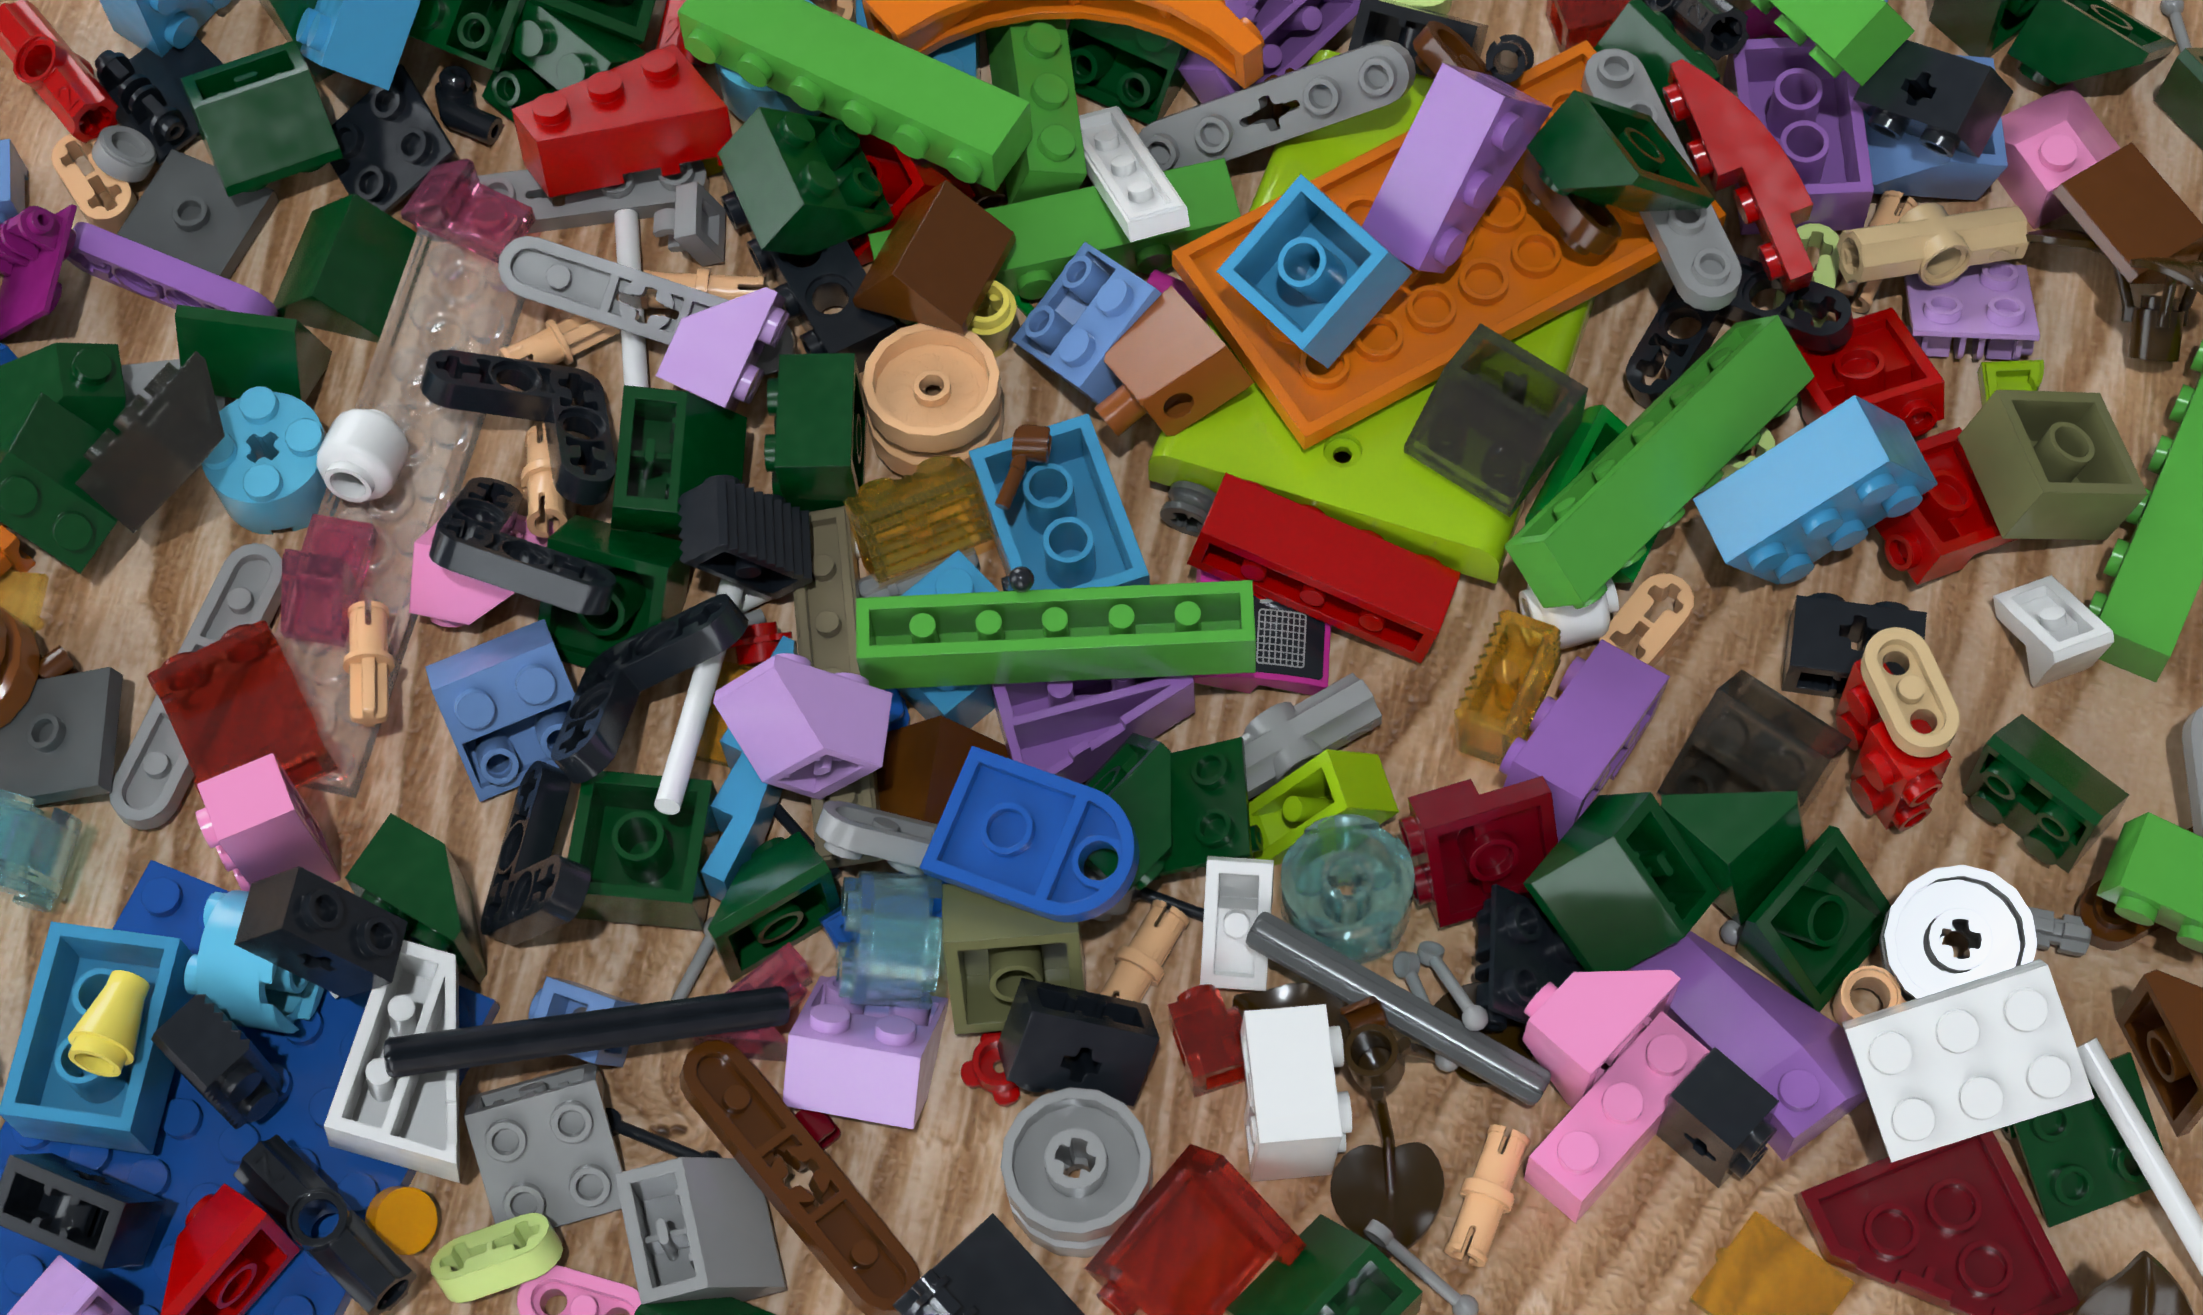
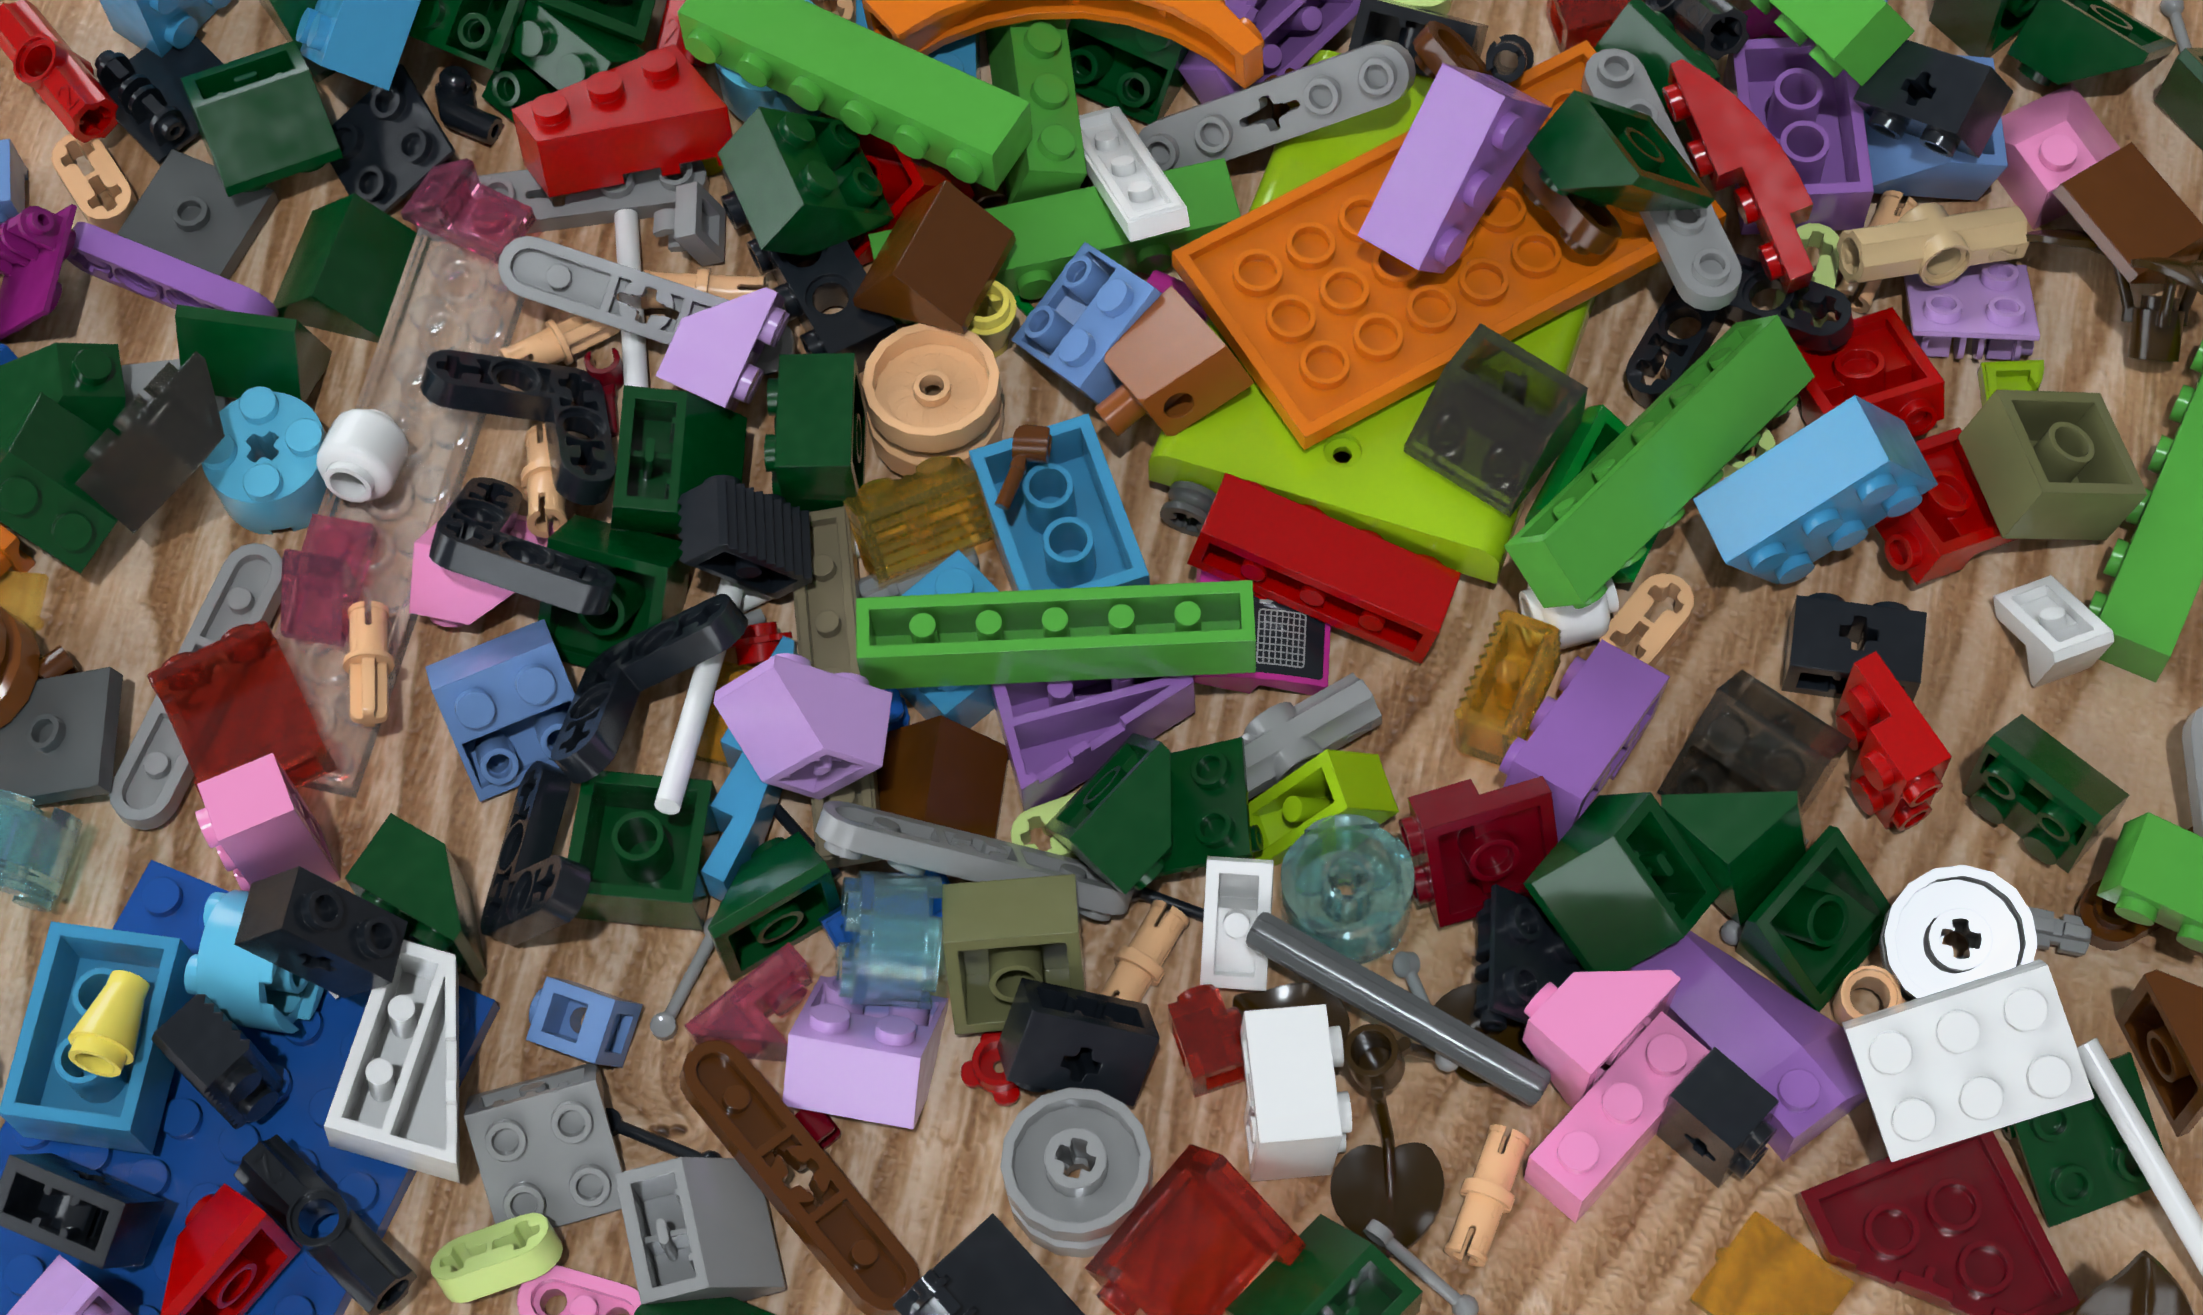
light grey tile [92,125,157,182] -> none
light orange tile [365,1186,437,1255] -> none
black axle [383,986,790,1078] -> none
blue tile [919,746,1139,923] -> none
black hinge [1001,566,1035,592] -> none
dark azure brick [1216,174,1413,368] -> none
reddish brown hand [1339,995,1389,1031] -> none
light grey hinge [1417,941,1488,1031] -> none
tan plate [1860,627,1960,757] -> none
none -> dark red hand [584,348,624,438]

